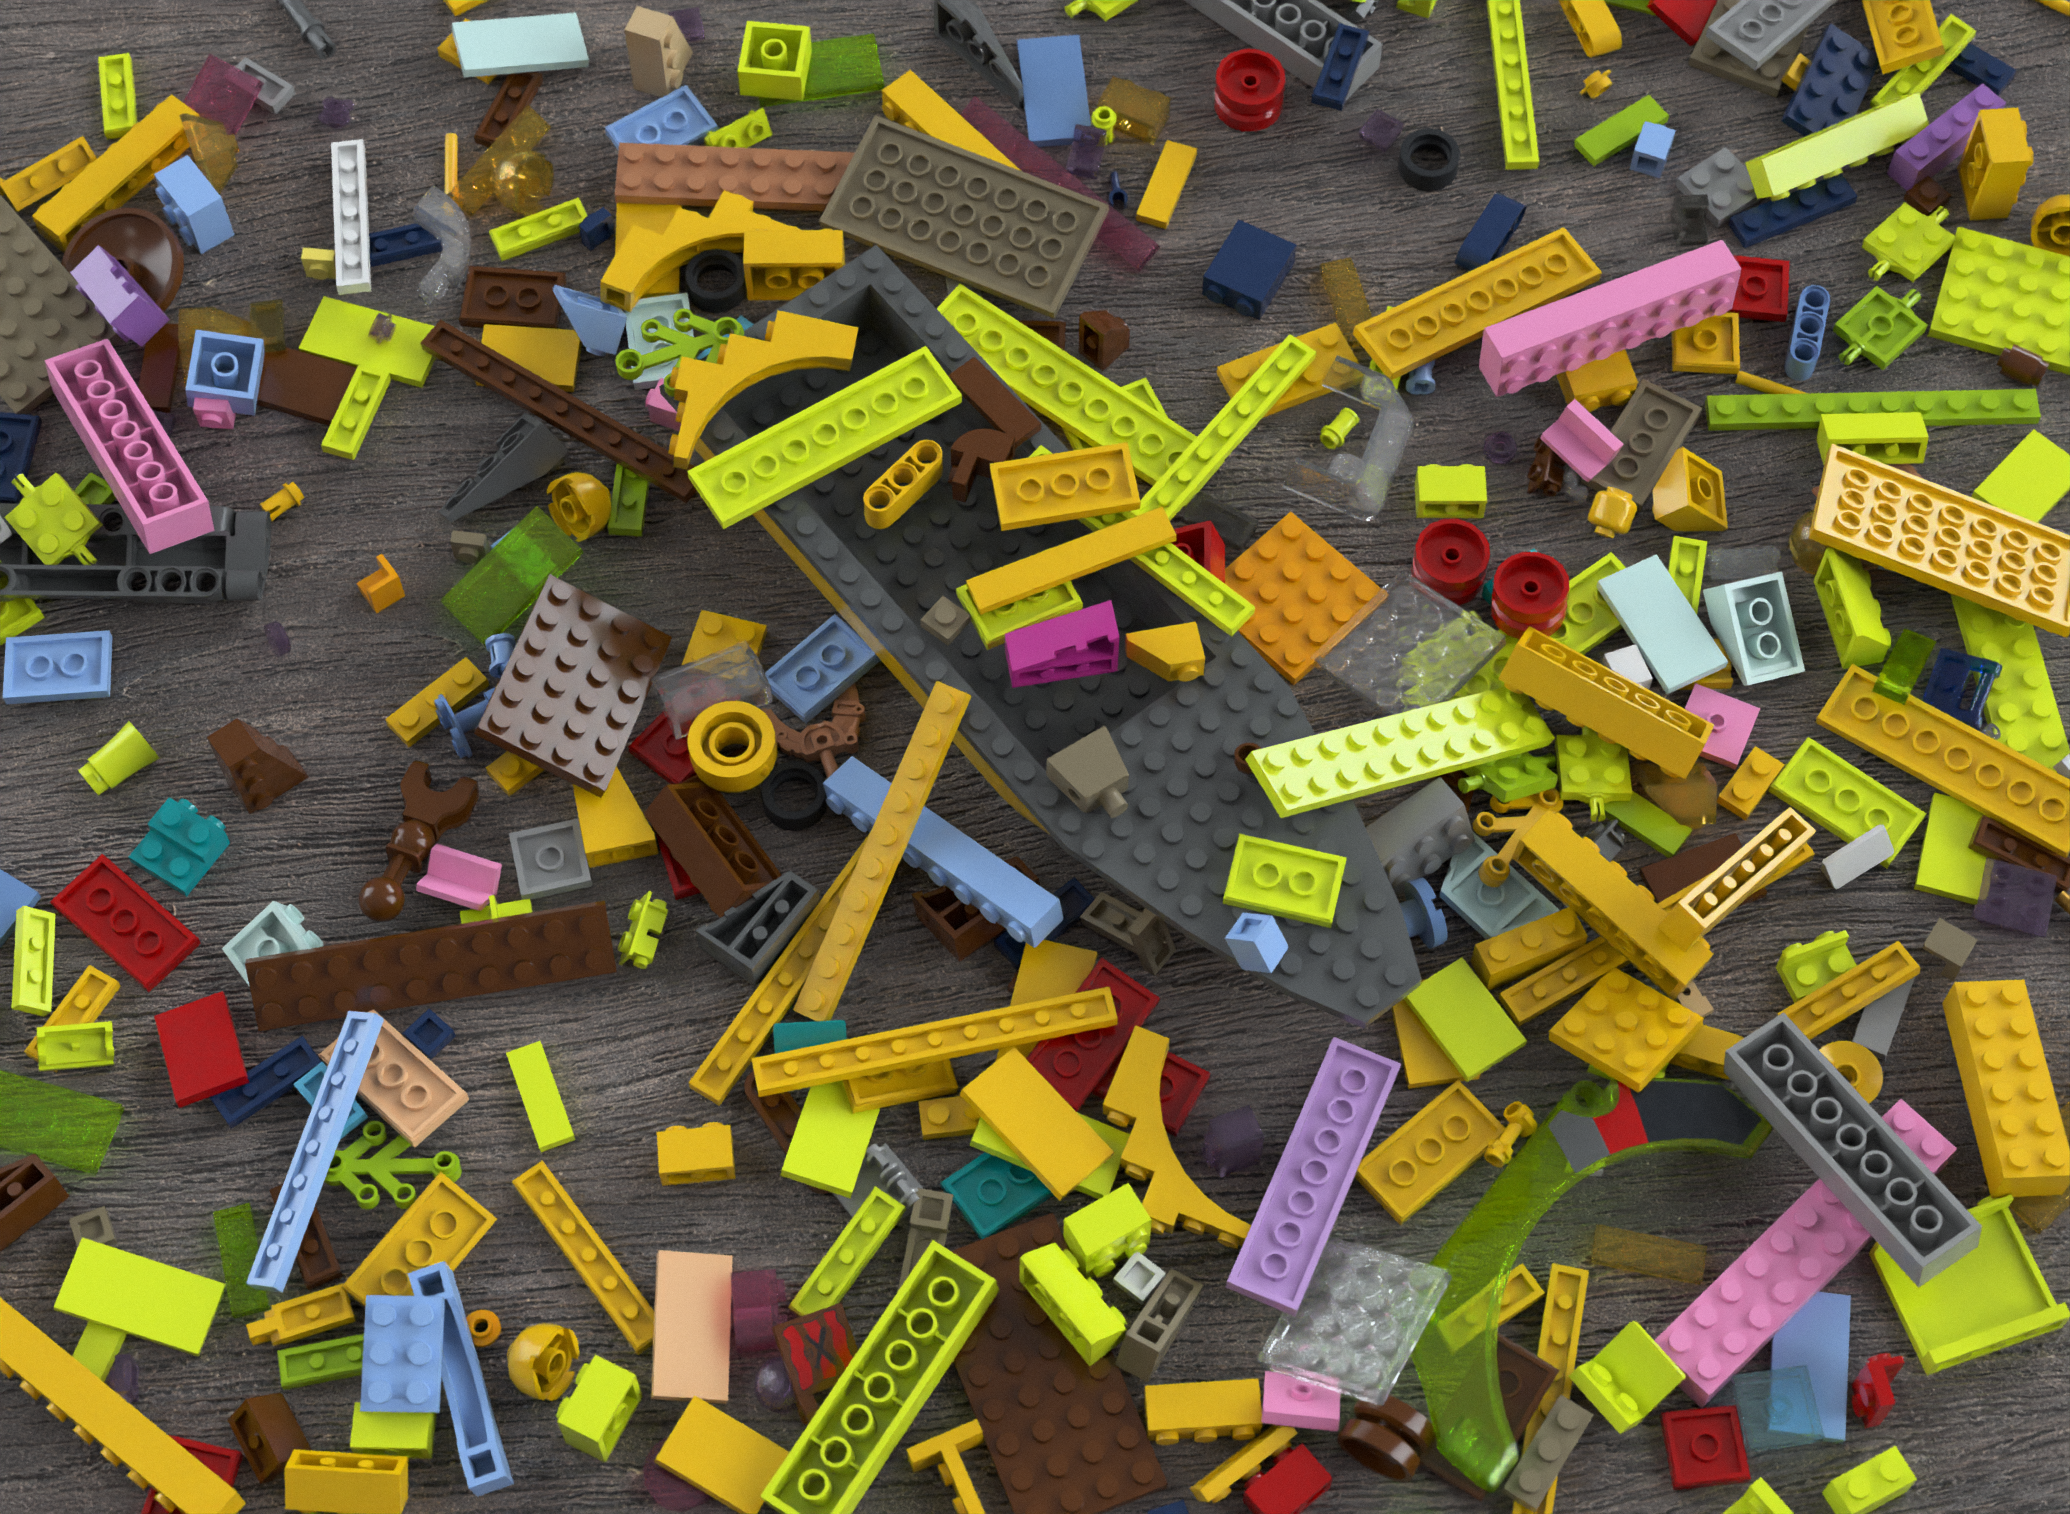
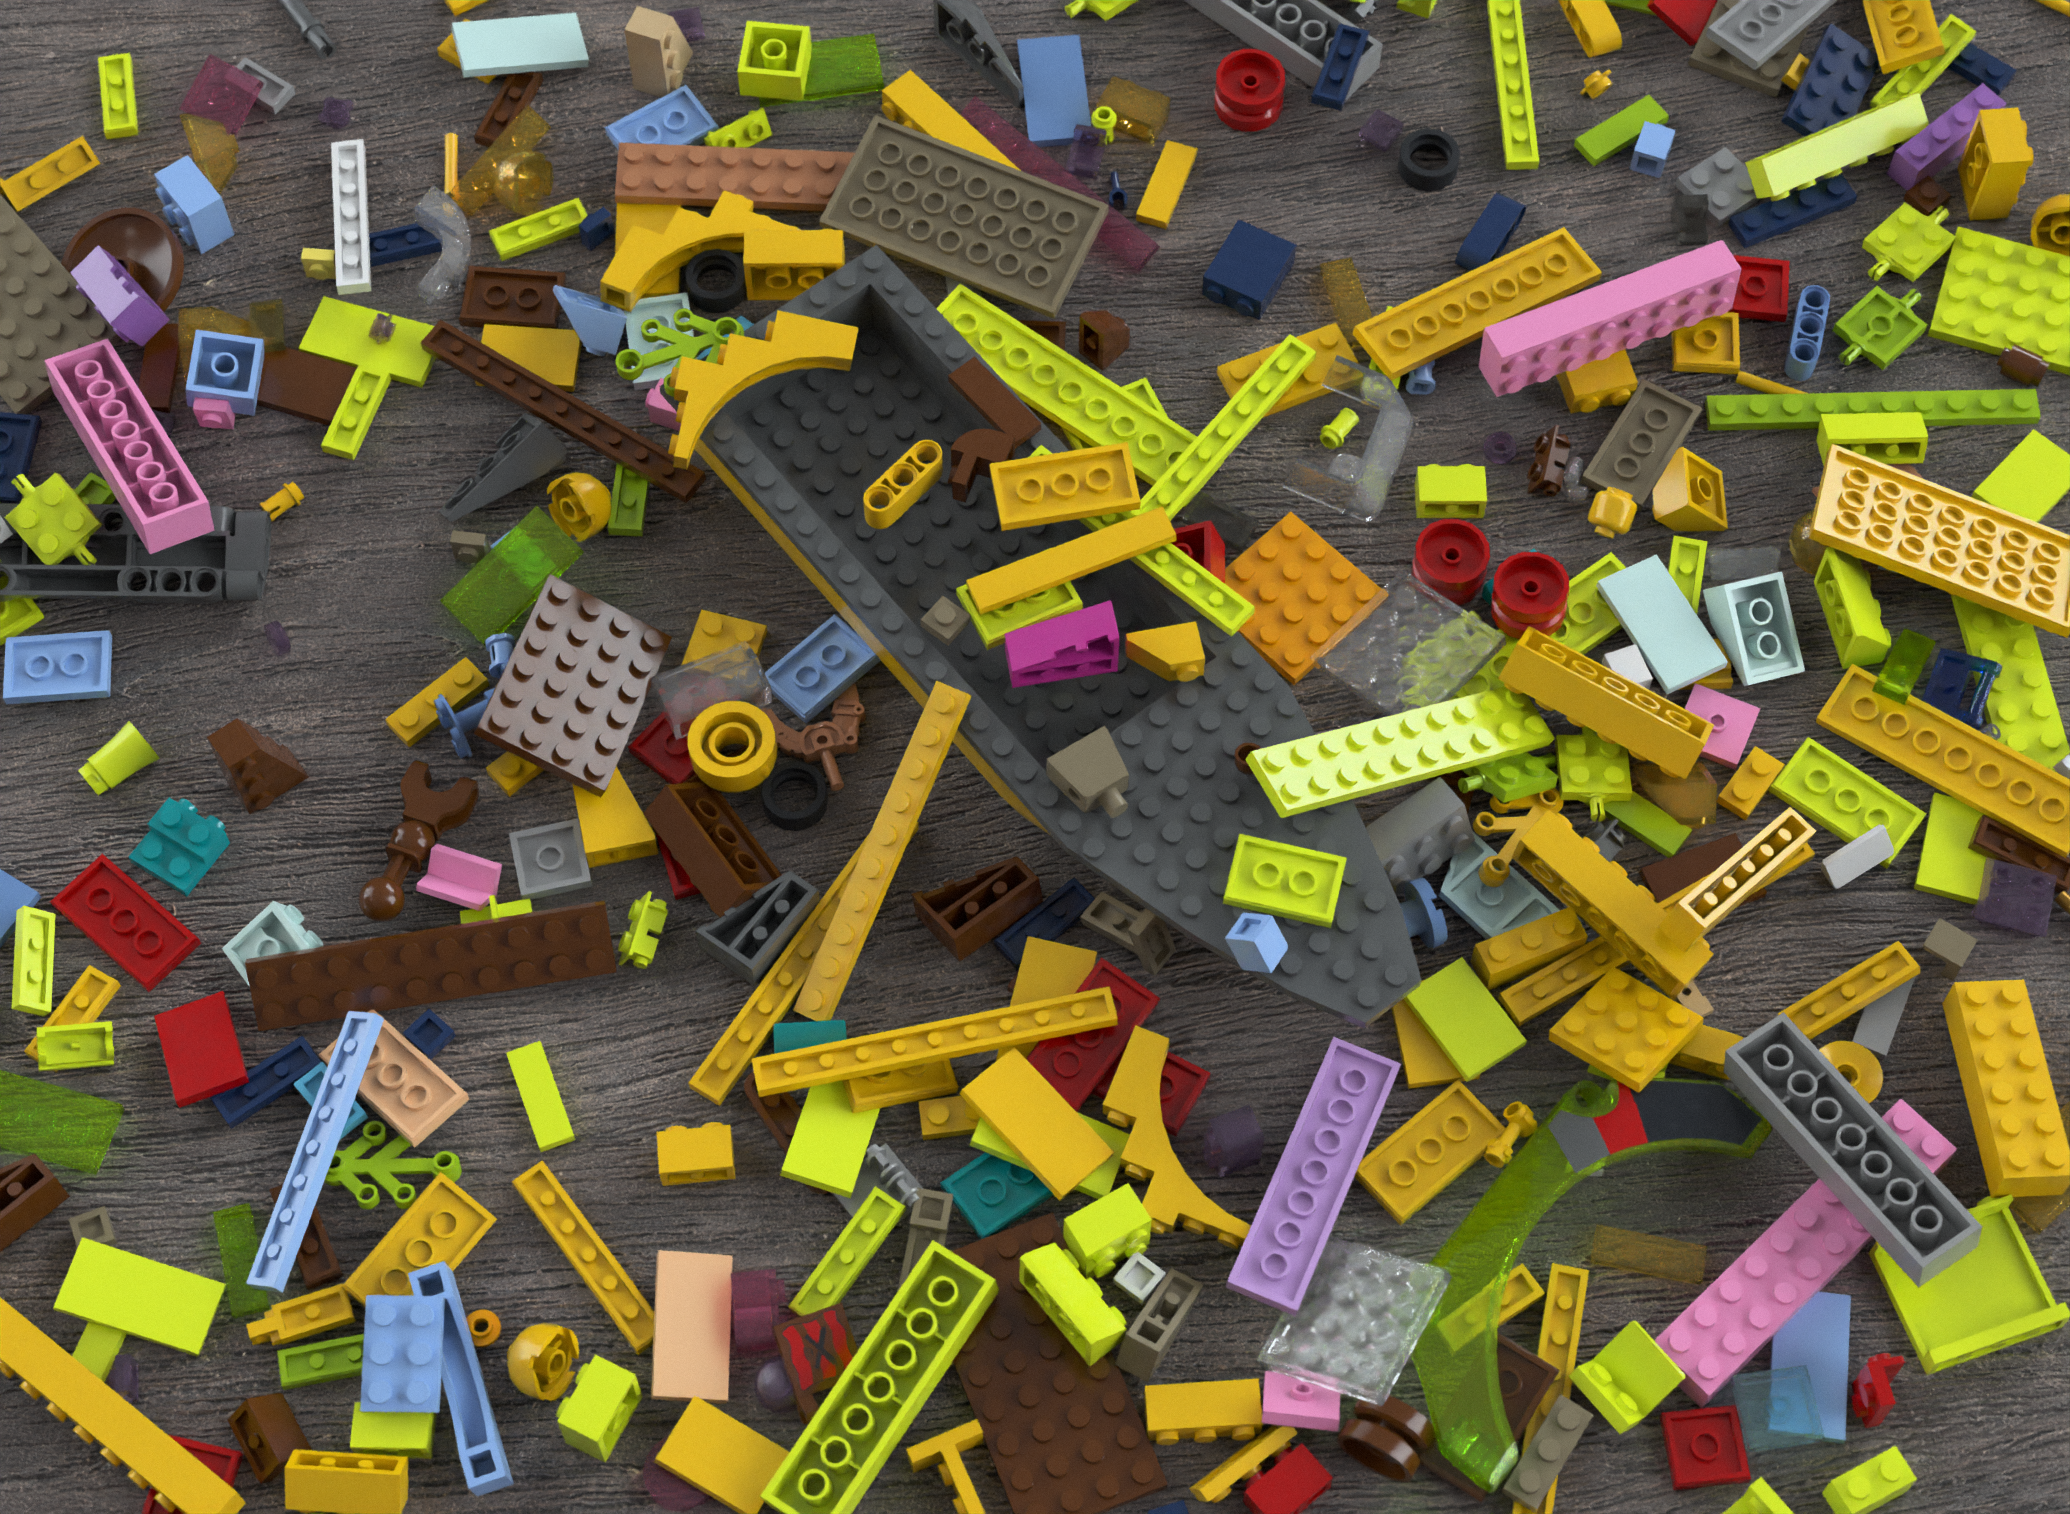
yellow brick [32,94,205,253] -> none
light orange panel [357,553,405,614] -> none
neon yellow plate [687,346,962,529] -> none
light blue brick [823,756,1064,948] -> none
bright pink panel [1540,399,1624,482] -> none
neon yellow bracket [1776,930,1857,1003] -> none

